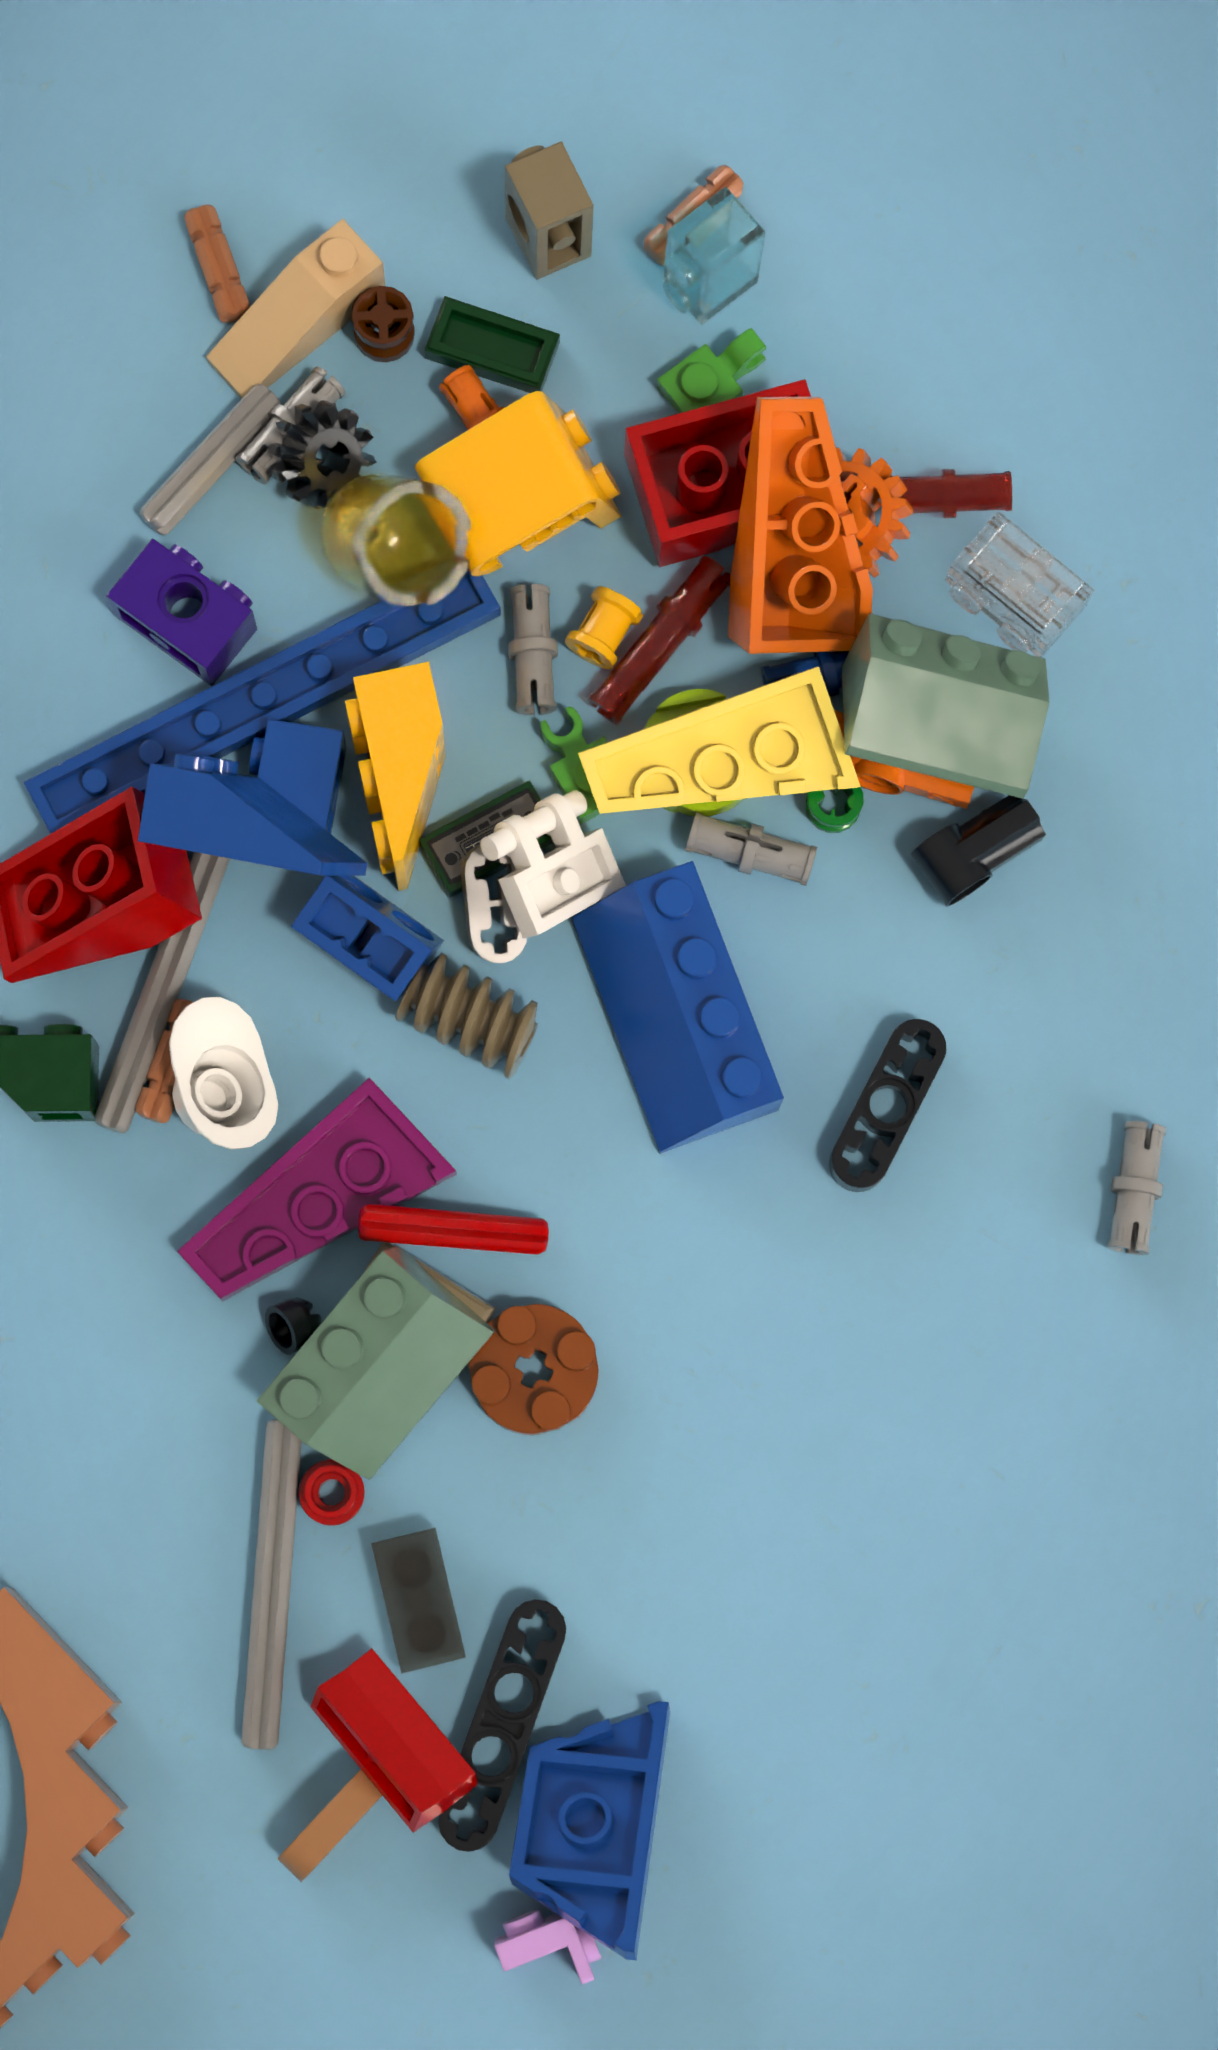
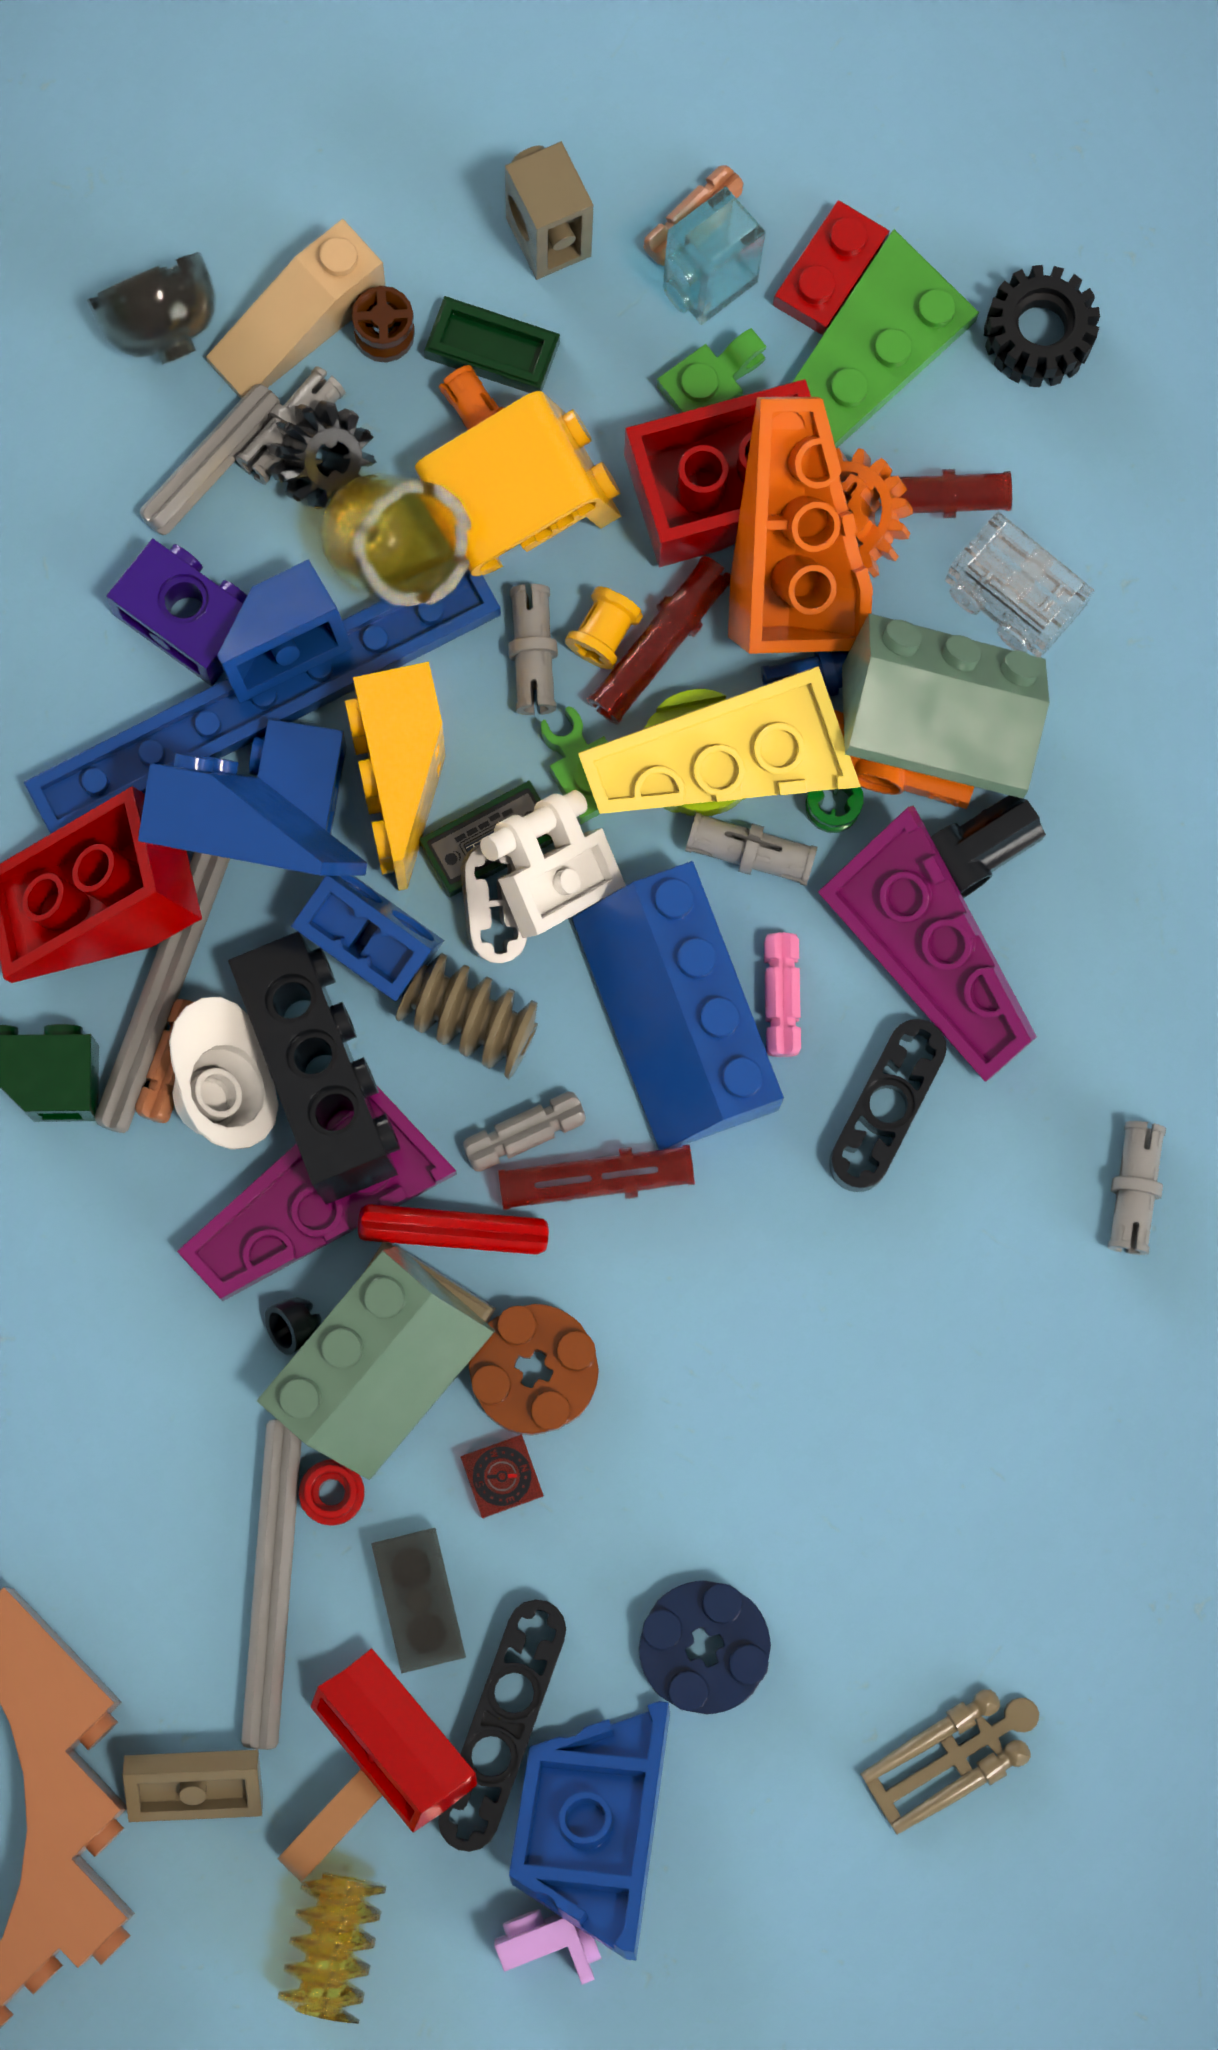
nougat axle [184,204,250,323] -> none
none -> clear smoke cylinder [87,252,216,365]
none -> dark tan plate [122,1749,263,1822]
none -> blue slope [217,559,353,704]
none -> black brick [228,931,401,1205]
none -> clear yellow piece [277,1872,387,2024]
none -> clear red tile [460,1434,544,1519]
none -> light grey axle [463,1092,586,1172]
none -> clear red pin [498,1145,695,1210]
none -> dark blue plate [638,1581,771,1715]
none -> bright pink axle [764,932,801,1057]
none -> red plate [773,200,890,335]
none -> bright green wing [793,229,979,448]
none -> magenta wing [818,805,1037,1082]
none -> dark tan piece [860,1690,1039,1835]
none -> black tyre [984,265,1100,387]

